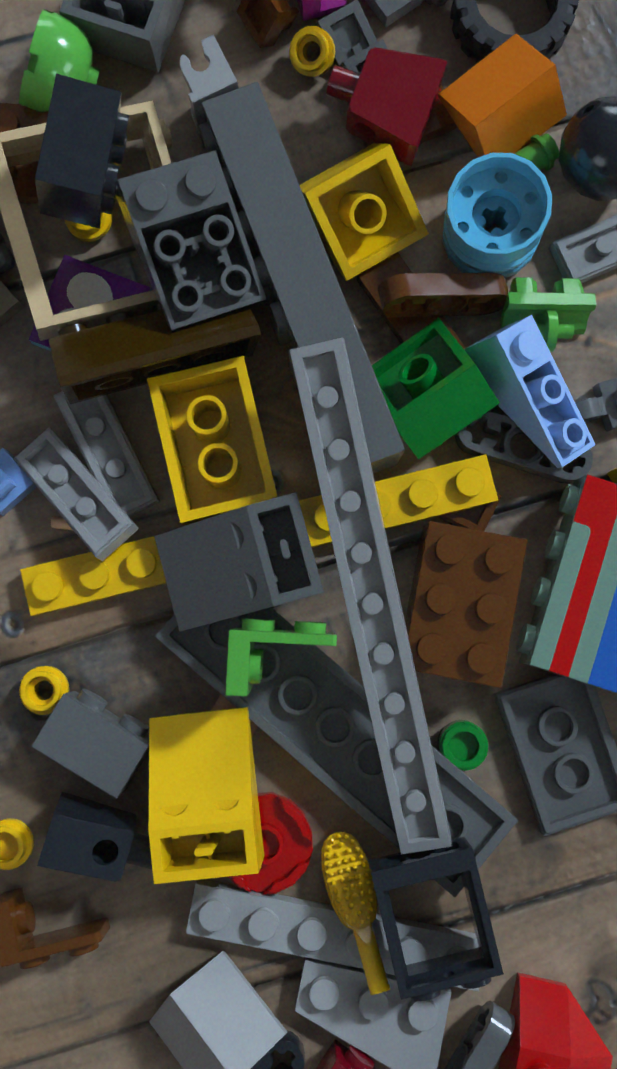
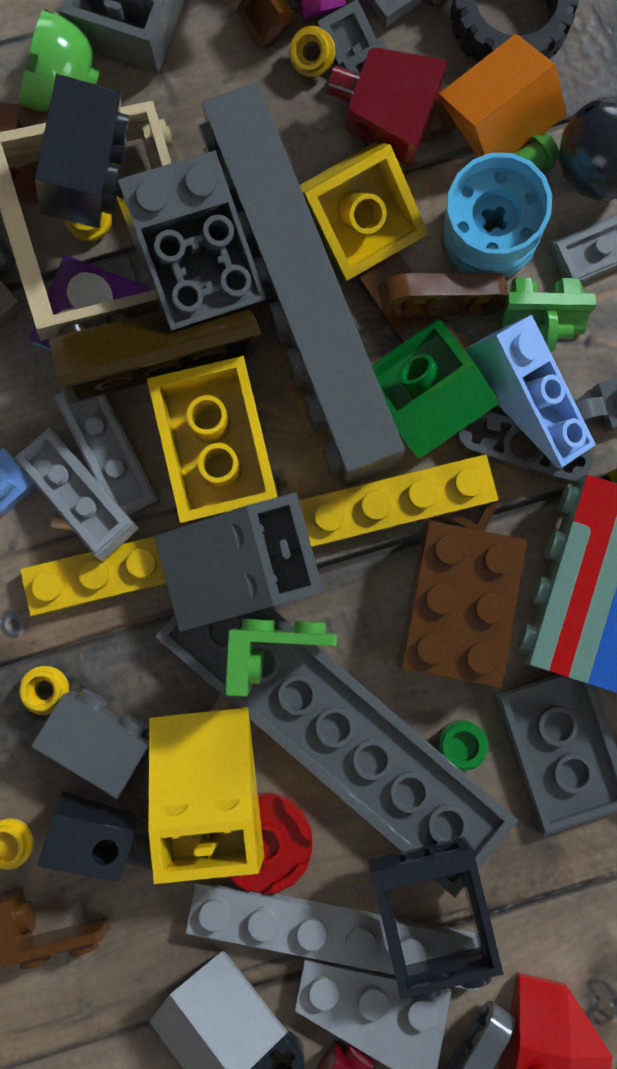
light grey hinge [180,34,238,150] -> none
light grey plate [290,338,452,854] -> none
yellow piece [321,832,390,996] -> none

